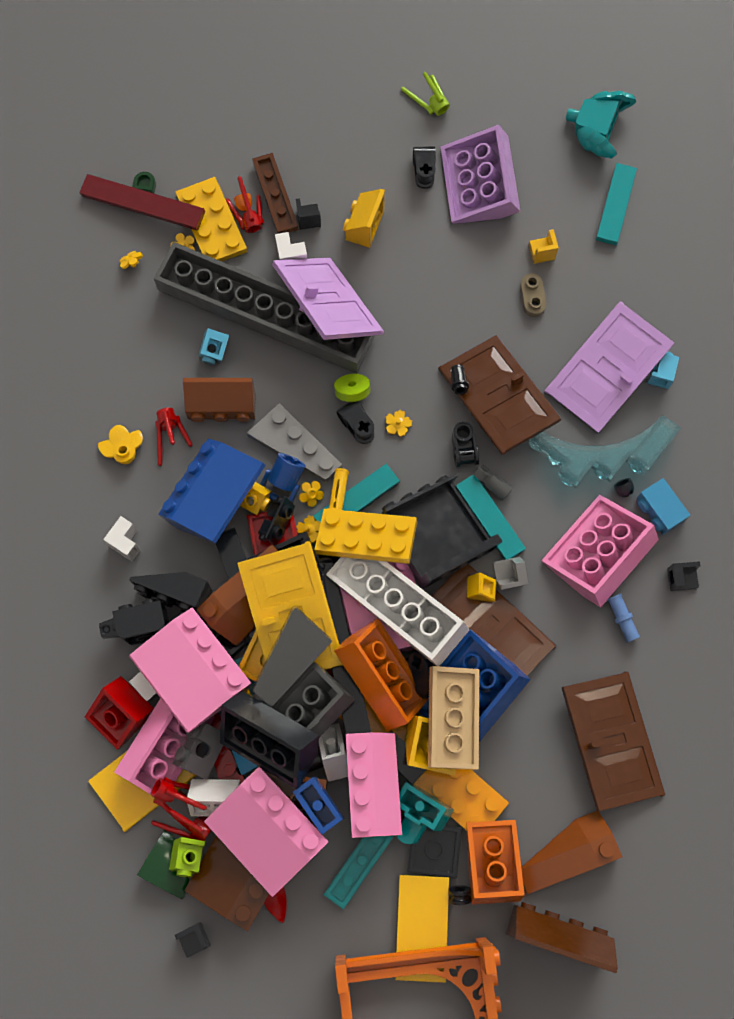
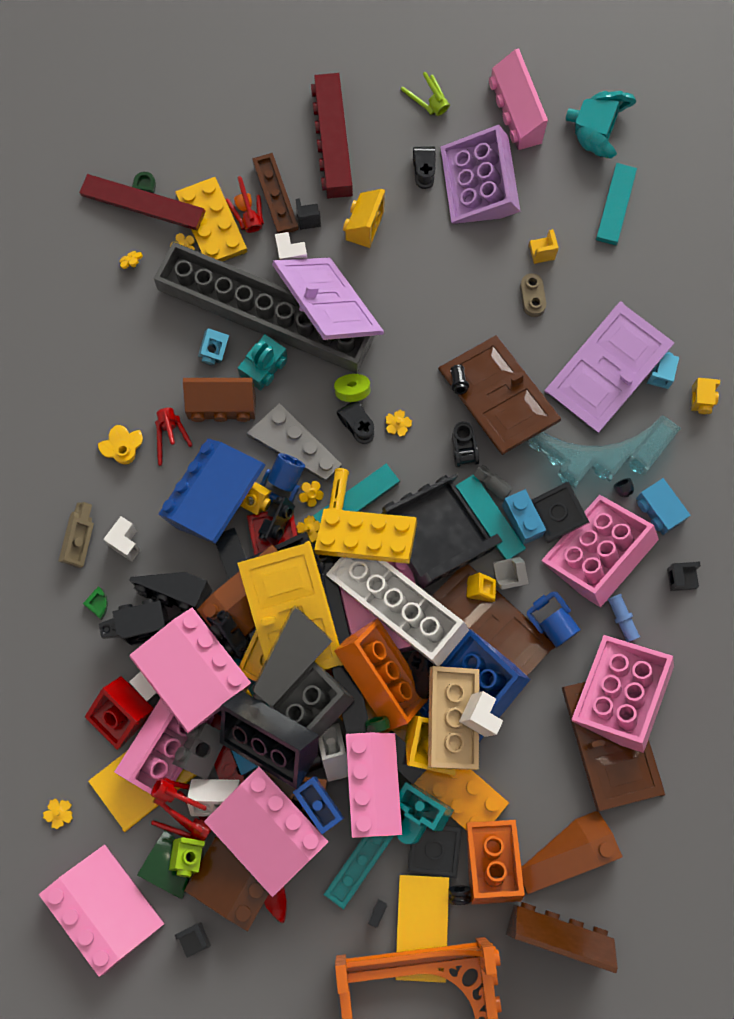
none -> bright pink slope [39,845,165,977]
none -> yellow plant [43,798,73,829]
none -> dark tan hinge [59,502,94,568]
none -> green tile [83,586,108,620]
none -> black hinge [206,610,248,659]
none -> teal brick [238,334,288,391]
none -> dark red brick [311,73,353,199]
none -> dark green tile [364,716,390,733]
none -> black tile [368,899,387,928]
none -> white piece [459,691,503,737]
none -> bright pink slope [489,48,548,150]
none -> dark azure brick [502,489,546,545]
none -> blue piece [527,592,581,648]
none -> black tile [531,481,590,543]
none -> bright pink slope [572,635,674,753]
none -> yellow brick [691,378,720,414]

